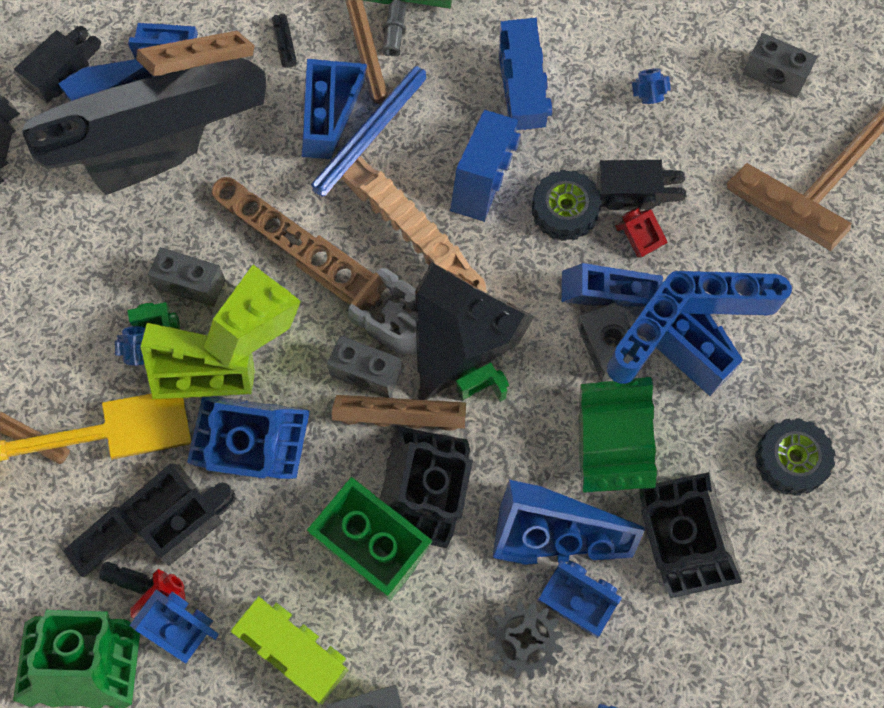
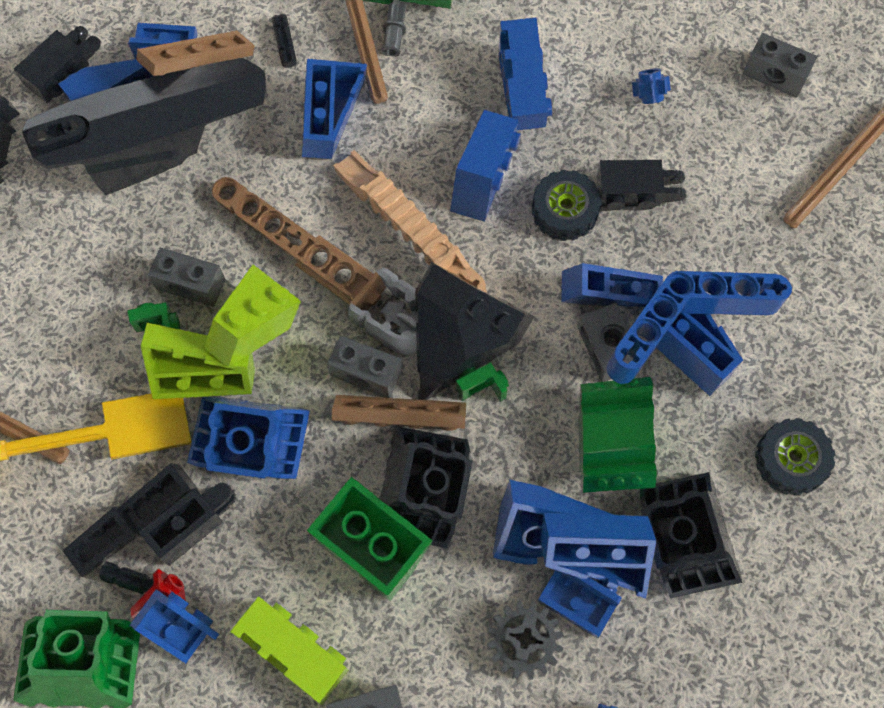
blue gear [114,326,145,366] -> none
blue axle [311,66,427,197] -> none
red bracket [615,208,668,258] -> none
medium nougat plate [727,163,852,251] -> none
none -> blue wedge [540,513,656,599]

